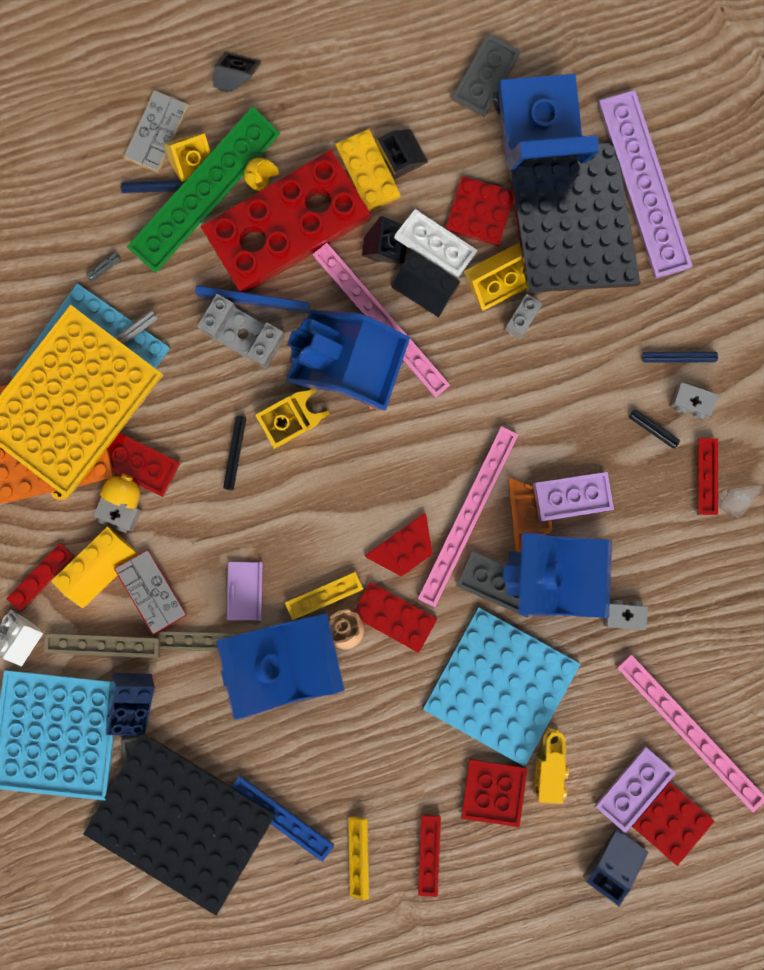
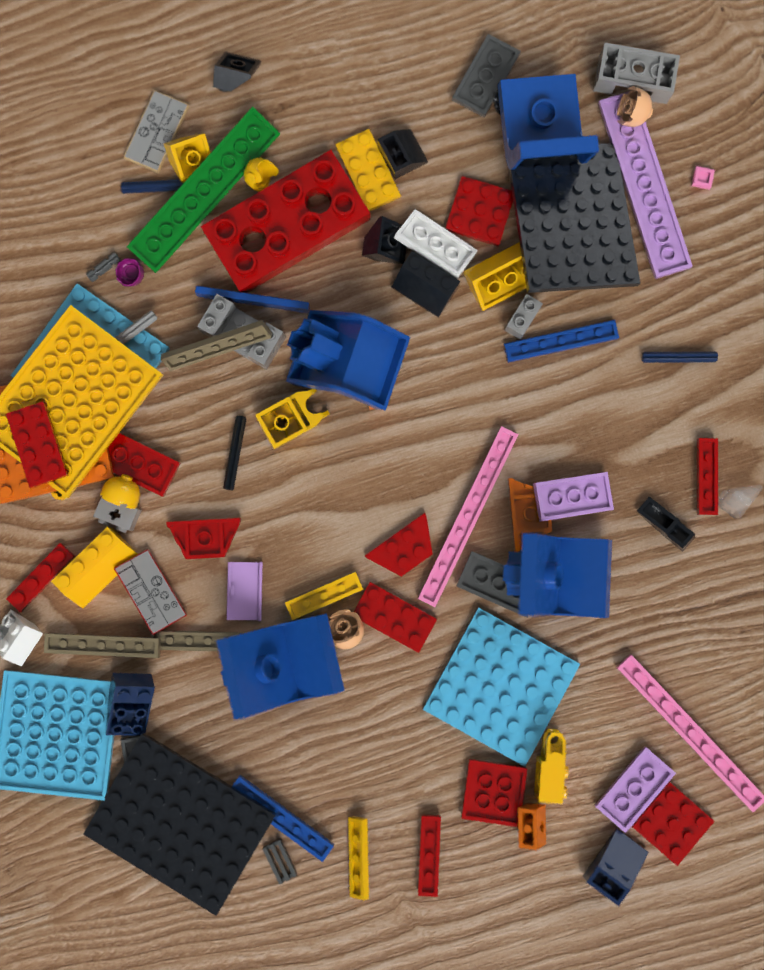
bright pink plate [313,243,450,398] -> none
light grey brick [604,600,648,630] -> none
black axle [629,409,680,449] -> none
light grey brick [670,382,718,420] -> none
none -> red plate [6,401,69,488]
none -> magenta hair [115,258,144,287]
none -> dark tan plate [161,320,272,371]
none -> red wing [166,518,241,559]
none -> dark grey tile [263,838,297,885]
none -> blue tile [504,320,619,363]
none -> orange brick [518,803,546,850]
none -> light grey plate [593,43,680,104]
none -> light nougat cylinder [617,86,653,127]
none -> black slope [637,497,695,552]
none -> bright pink tile [691,166,715,190]

